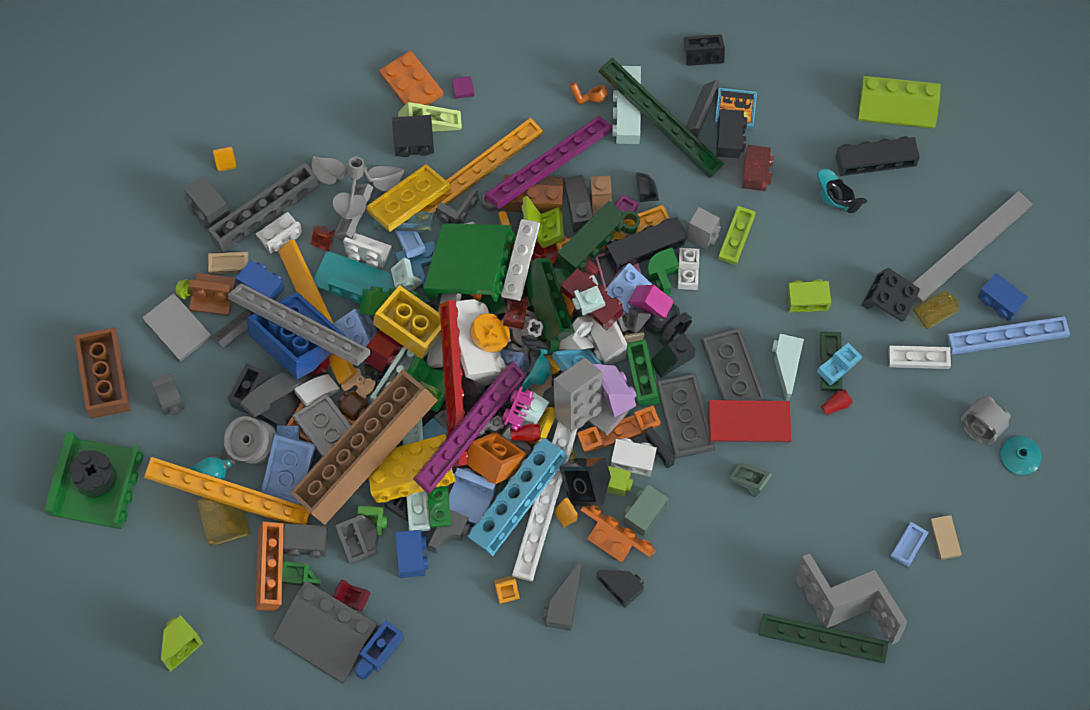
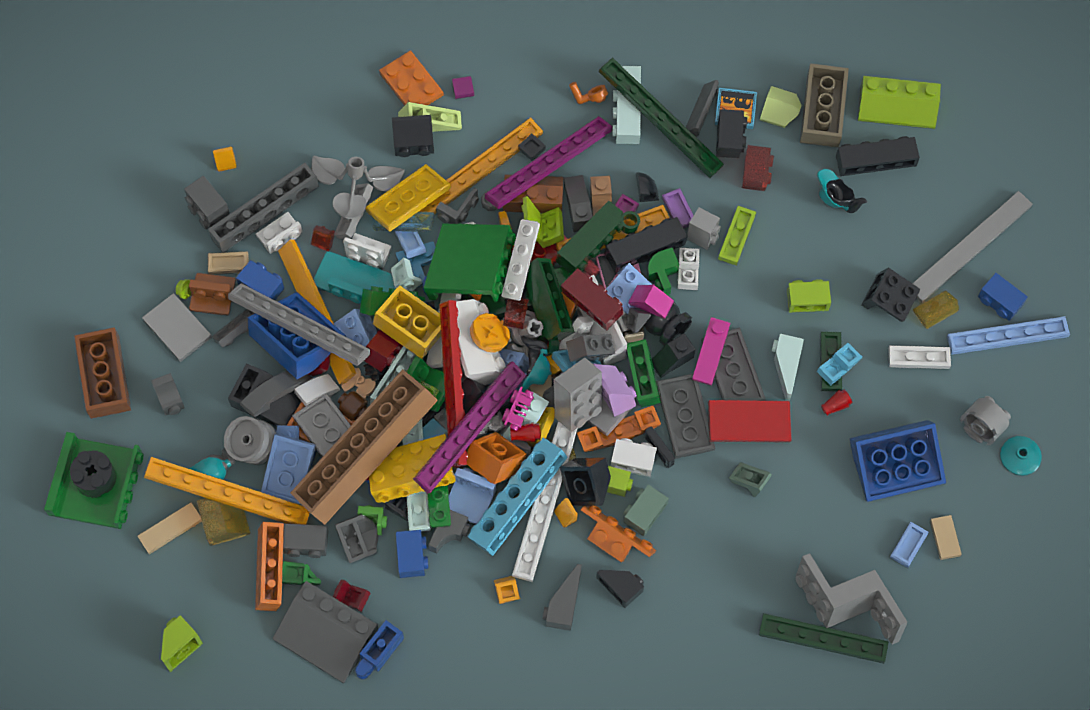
light aqua bracket [572,286,605,315] -> none
black bracket [684,34,725,66] -> none
none -> tan tile [138,503,203,554]
none -> black tile [518,134,546,161]
none -> dark grey brick [566,334,615,362]
none -> medium lavender tile [662,188,694,229]
none -> dark pink slope [692,317,730,386]
none -> yellowish green slope [760,86,802,128]
none -> dark tan brick [800,63,849,147]
none -> blue slope [849,420,946,502]

